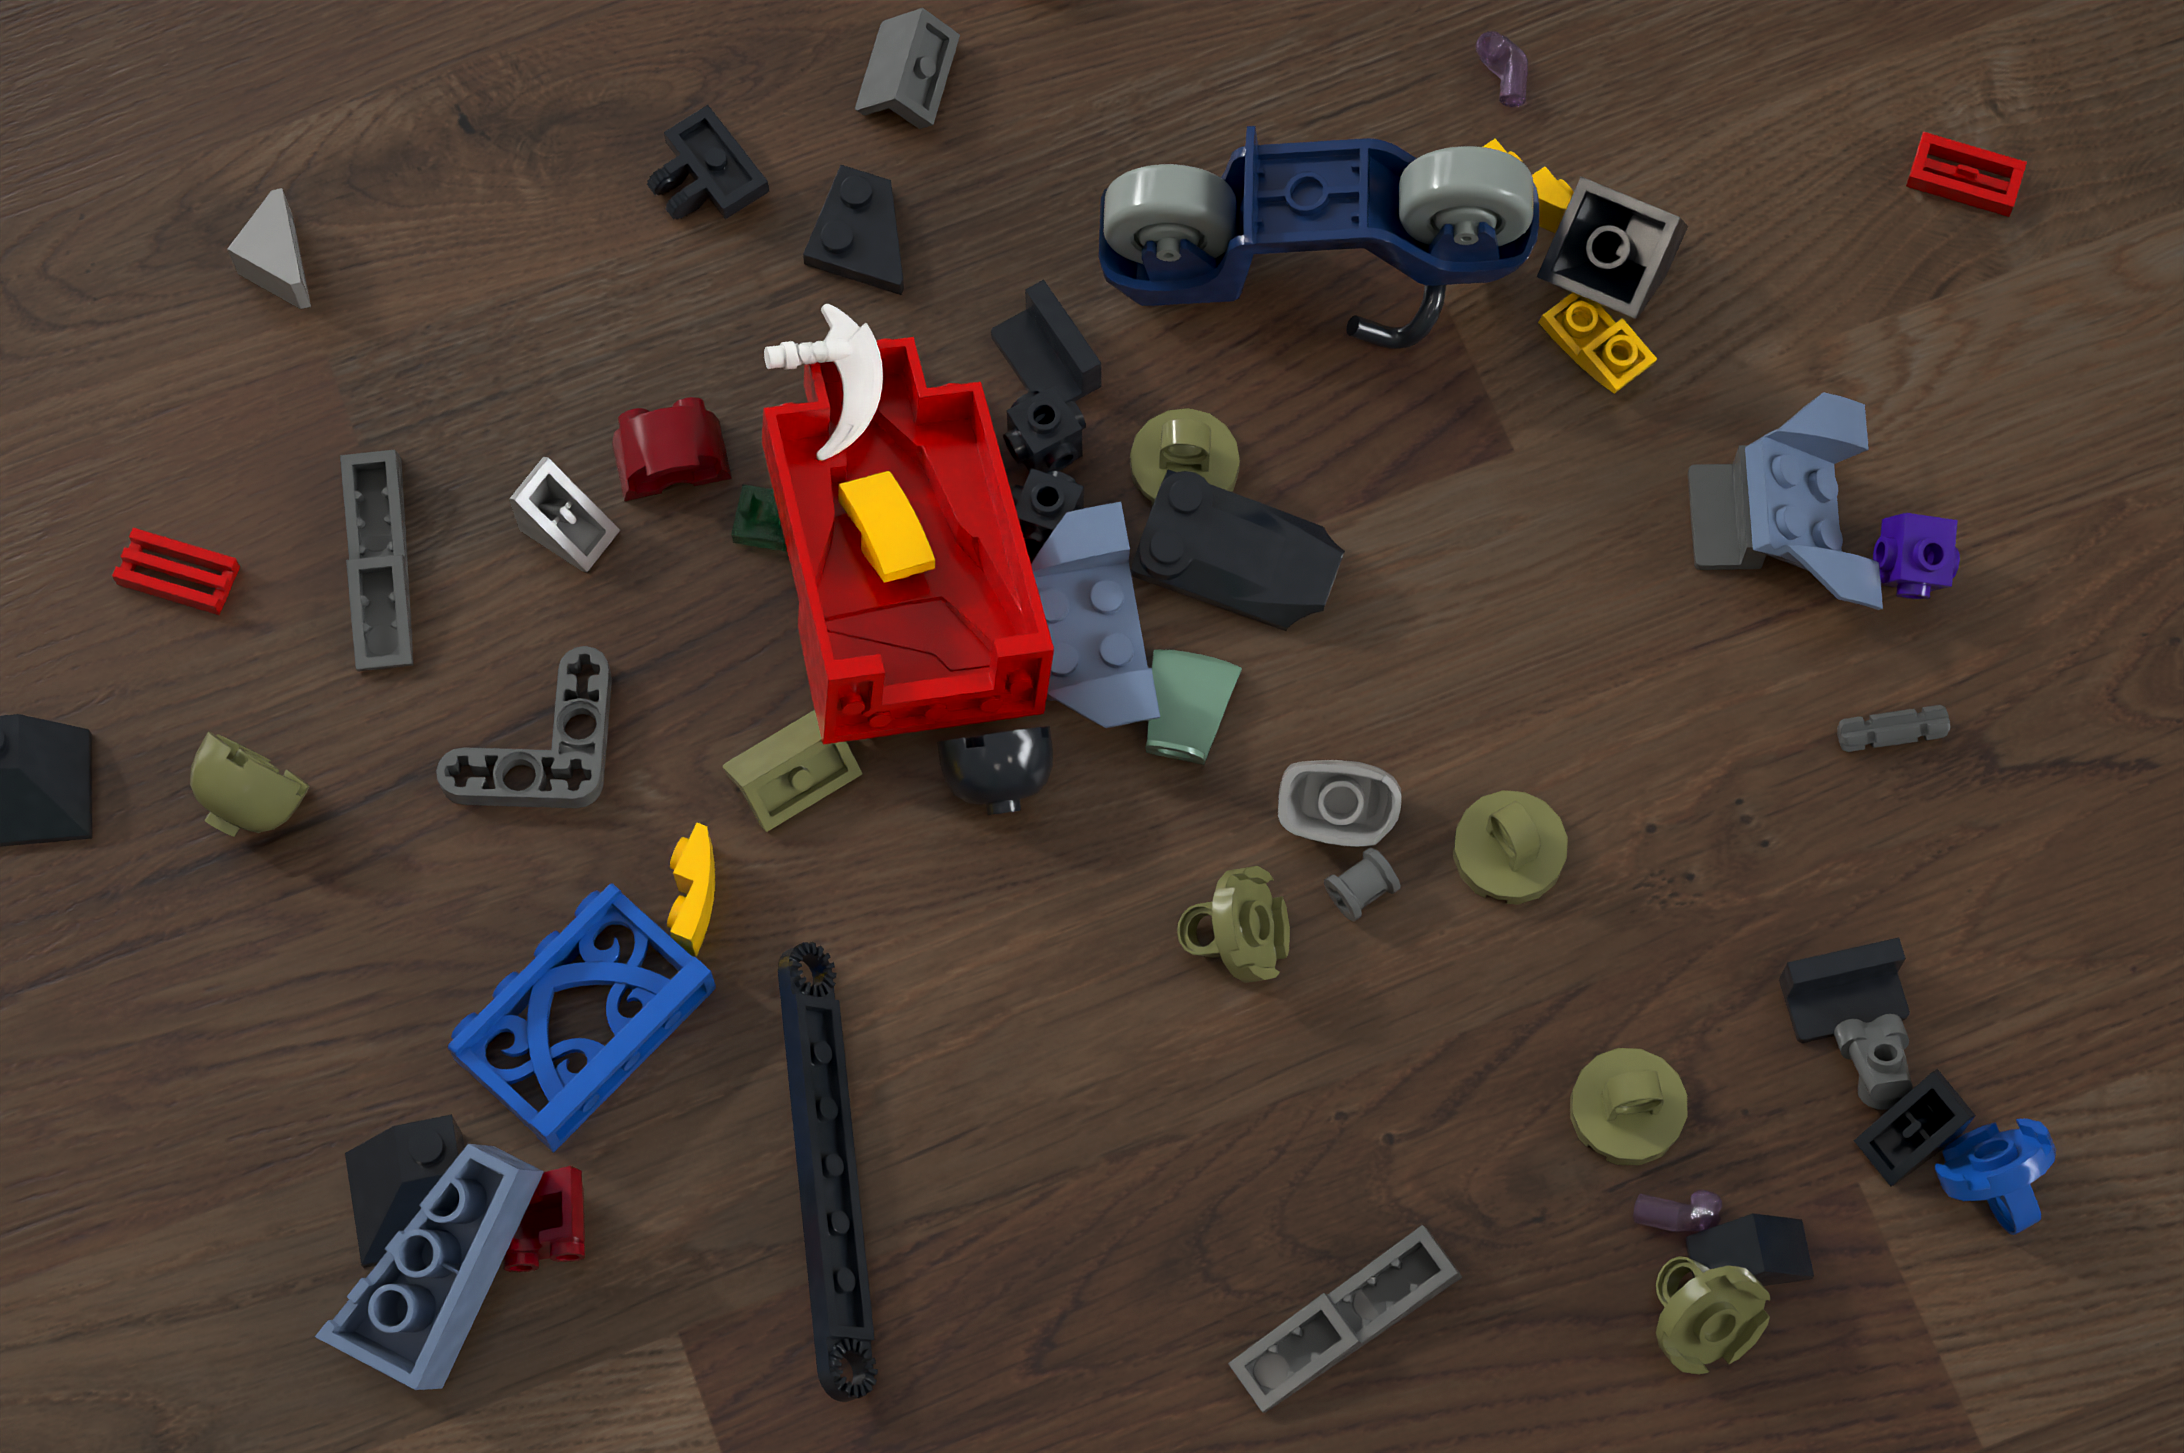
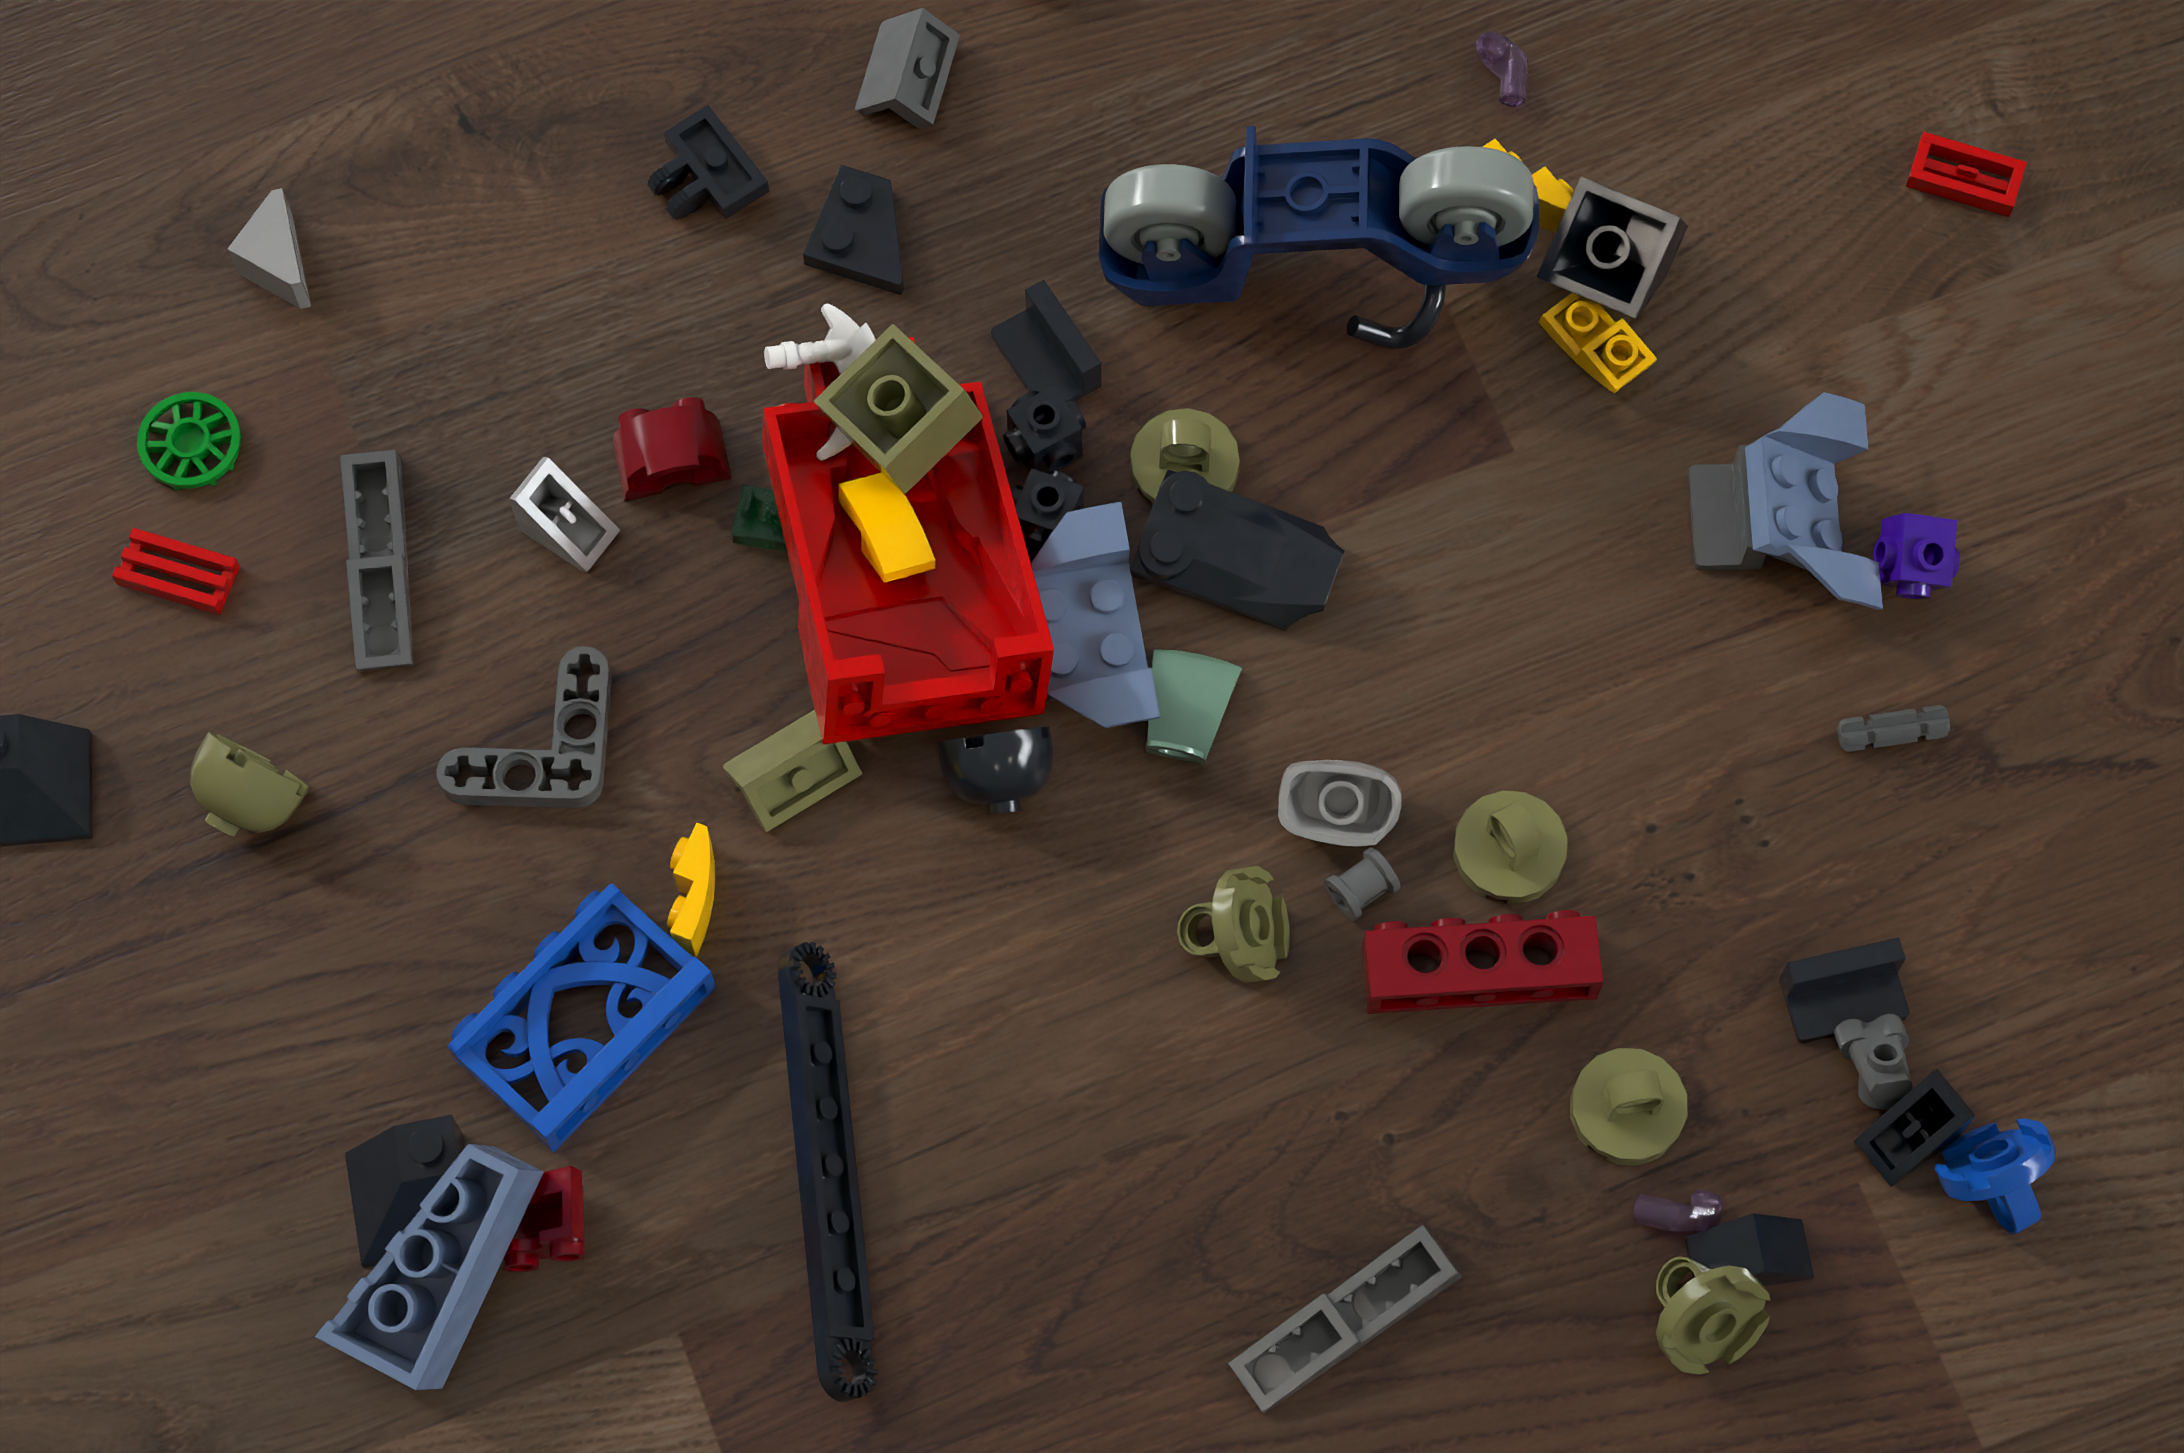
none -> green wheel [137,392,243,491]
none -> olive slope [813,324,983,495]
none -> dark red brick [1361,910,1603,1014]

